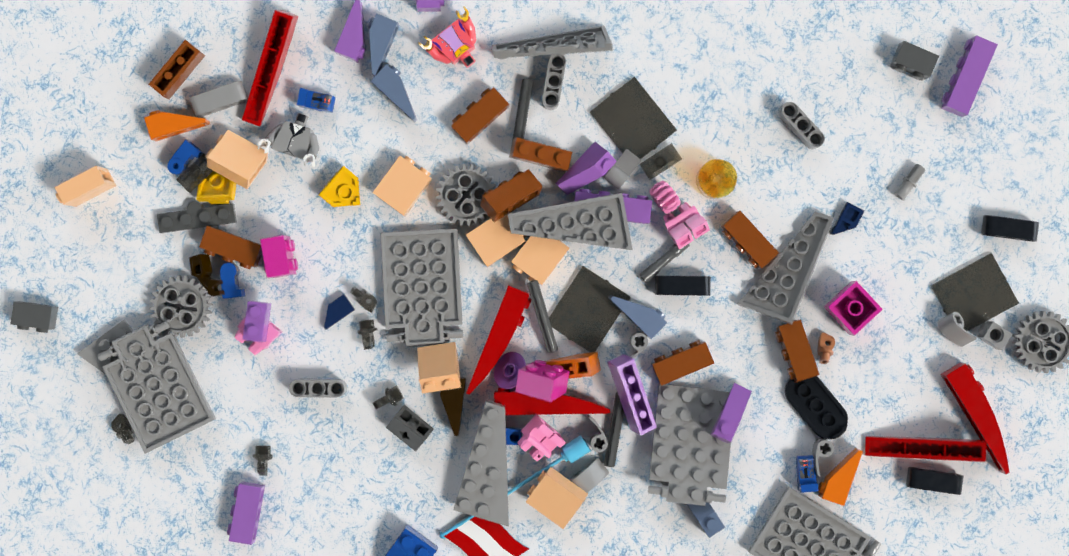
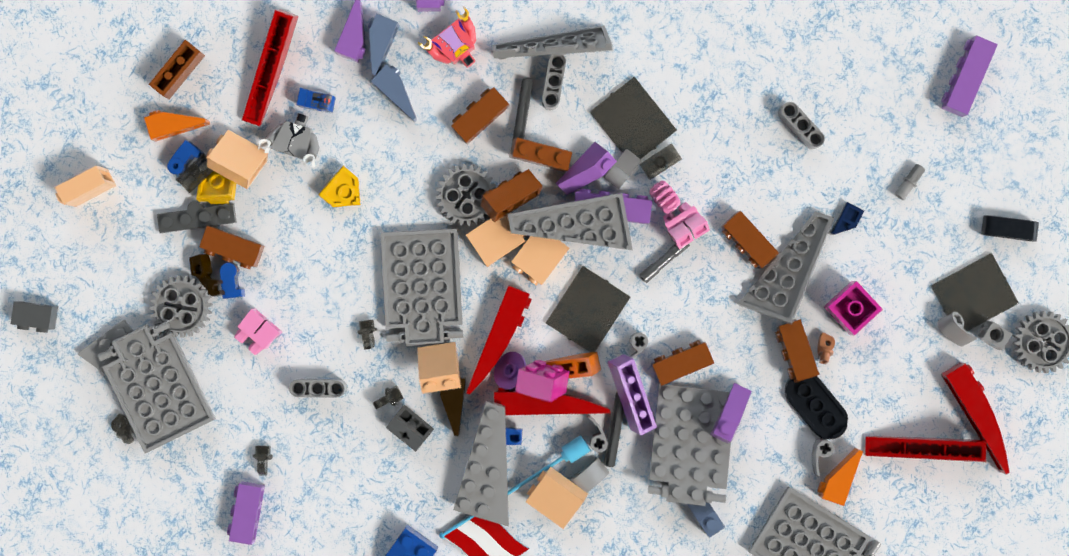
light grey beam [189,81,248,118] -> none
medium lavender brick [242,301,272,342] -> none
dark pink brick [260,235,298,278] -> none
dark blue tile [324,294,355,330] -> none
clear smoke piece [350,286,377,313] -> none
light nougat brick [372,156,432,216] -> none
bright pink hips [517,414,566,462] -> none
dark grey axle [527,280,558,353] -> none
sand blue slope [608,295,667,339] -> none
black beam [655,276,711,296] -> none
clear yellow brick [696,159,737,199] -> none
blue leg [796,455,818,493] -> none
dark grey brick [890,41,939,81] -> none
black beam [906,467,964,495] -> none

